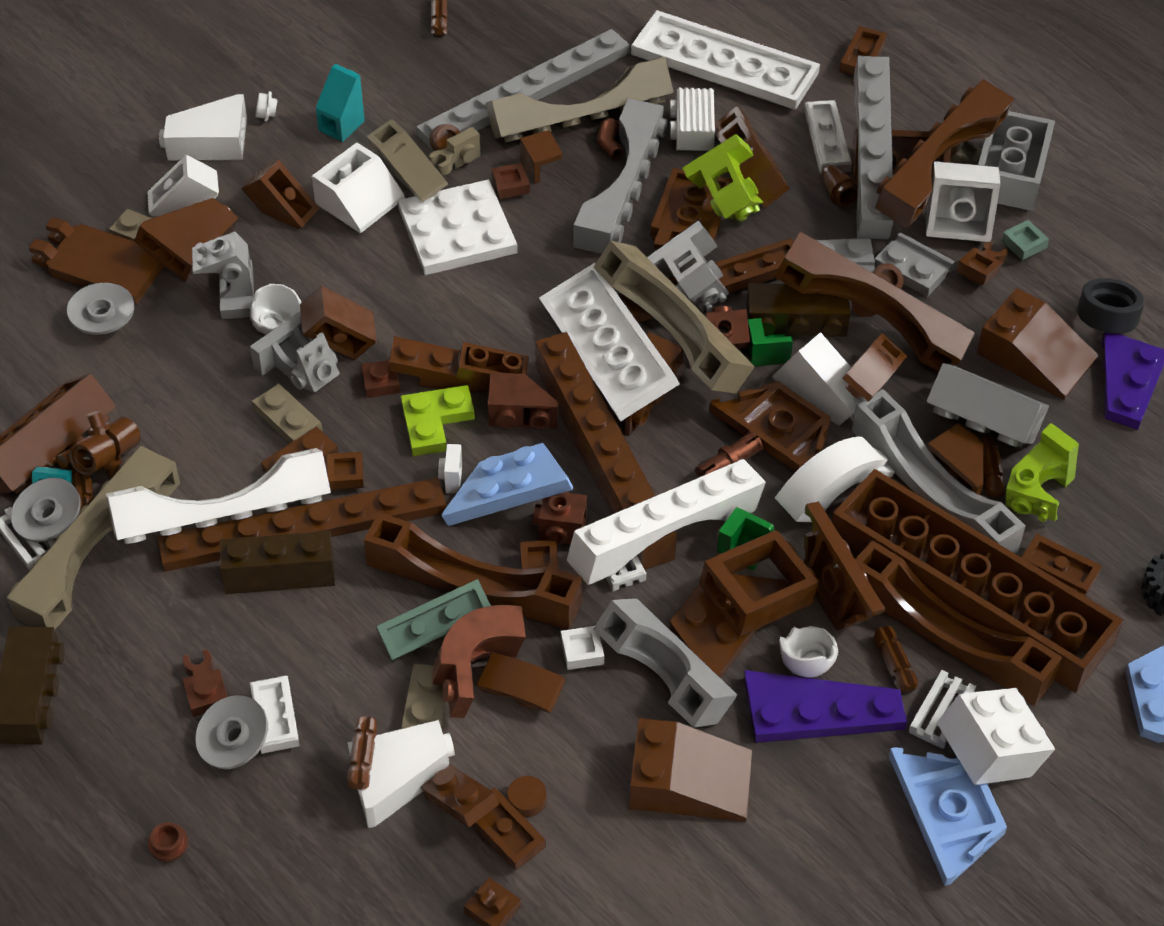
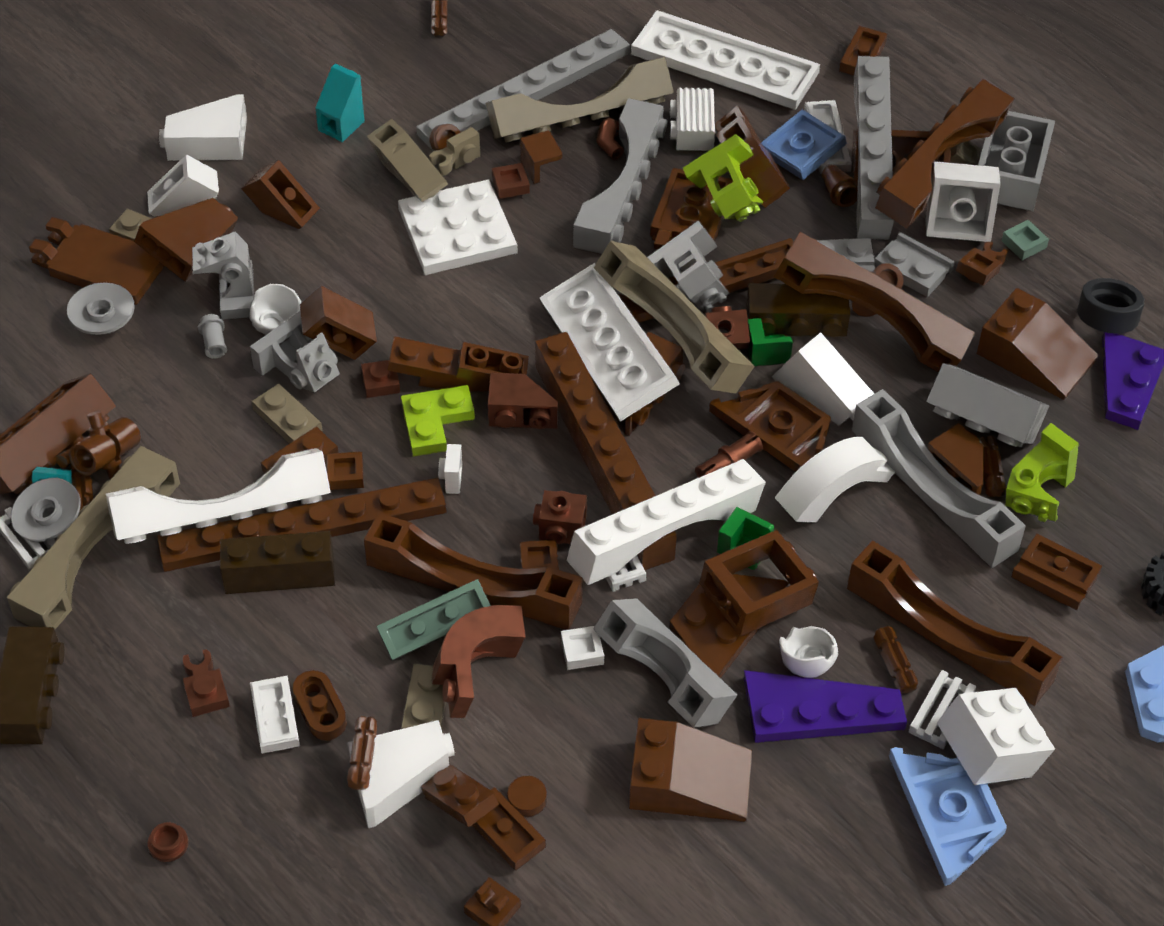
light grey dish [195,695,268,769] -> none
white plate [255,91,277,122] -> none
white slope [312,142,405,233] -> none
light blue wing [442,443,573,526] -> none
reddish brown slope [477,652,566,713] -> none
reddish brown wing [804,501,885,631] -> none
reddish brown brick [832,469,1123,693] -> none
slope [842,333,907,402] -> none
none -> light grey pin [198,314,227,358]
none -> reddish brown plate [293,670,347,740]
none -> medium blue tile [761,109,847,180]

